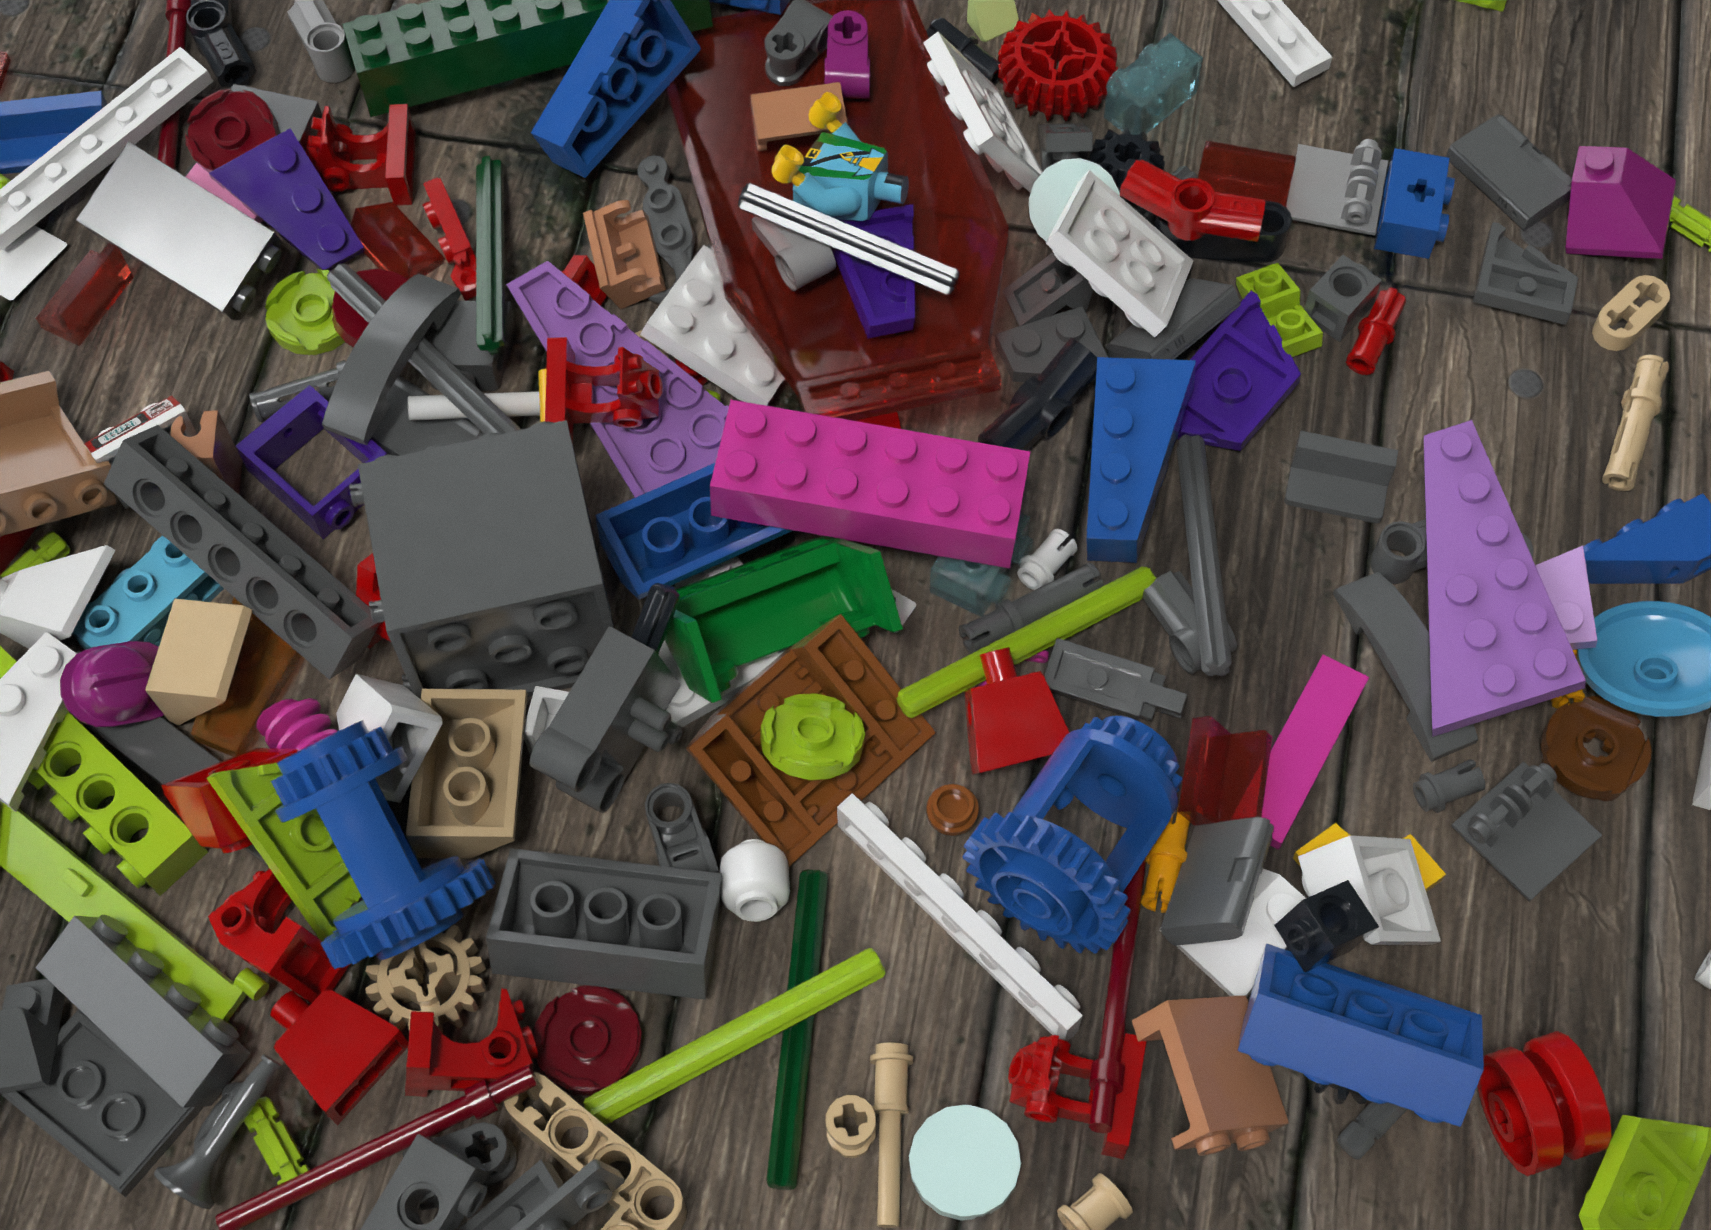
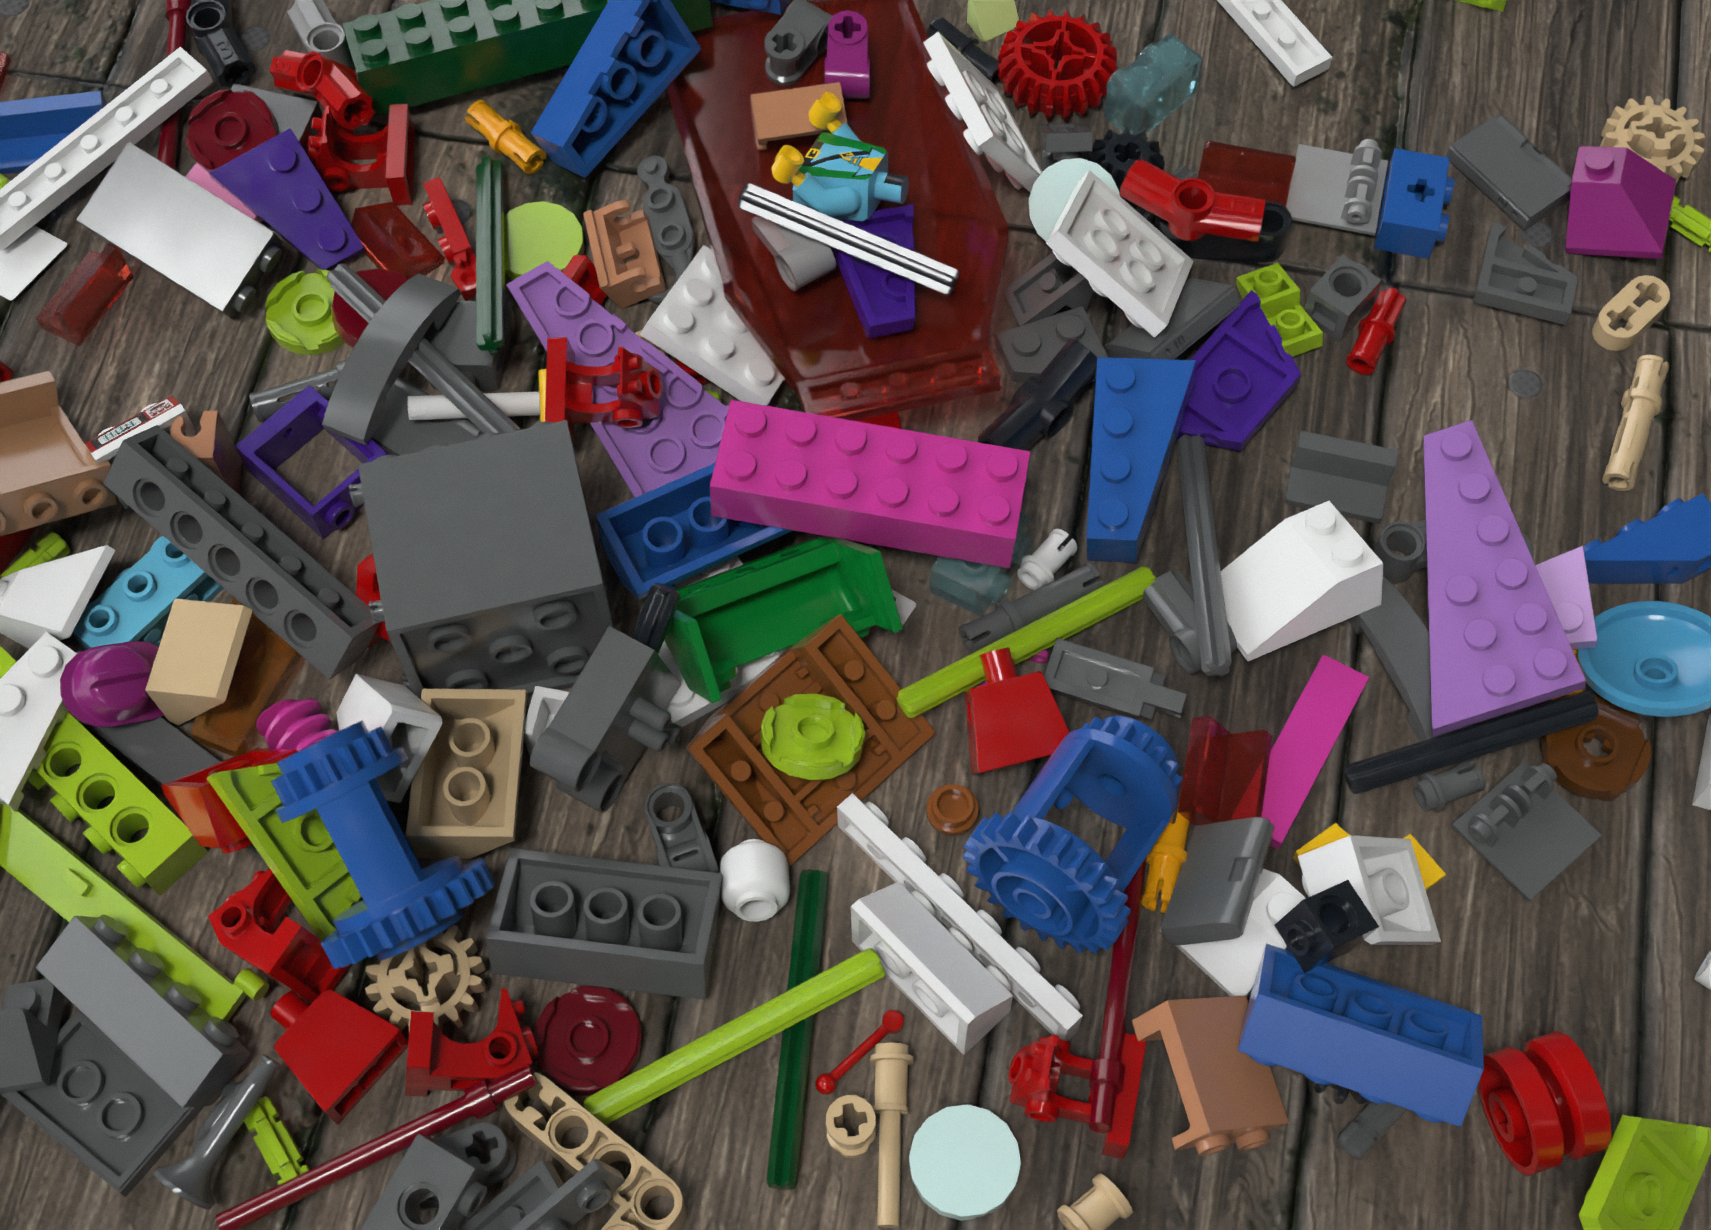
none -> red piece [269,50,375,131]
none -> light orange pin [465,100,546,175]
none -> lime tile [504,201,585,280]
none -> red hinge [815,1010,904,1095]
none -> white slope [851,882,1013,1055]
none -> white slope [1221,501,1383,661]
none -> black axle [1344,690,1599,794]
none -> tan gear [1600,96,1705,184]

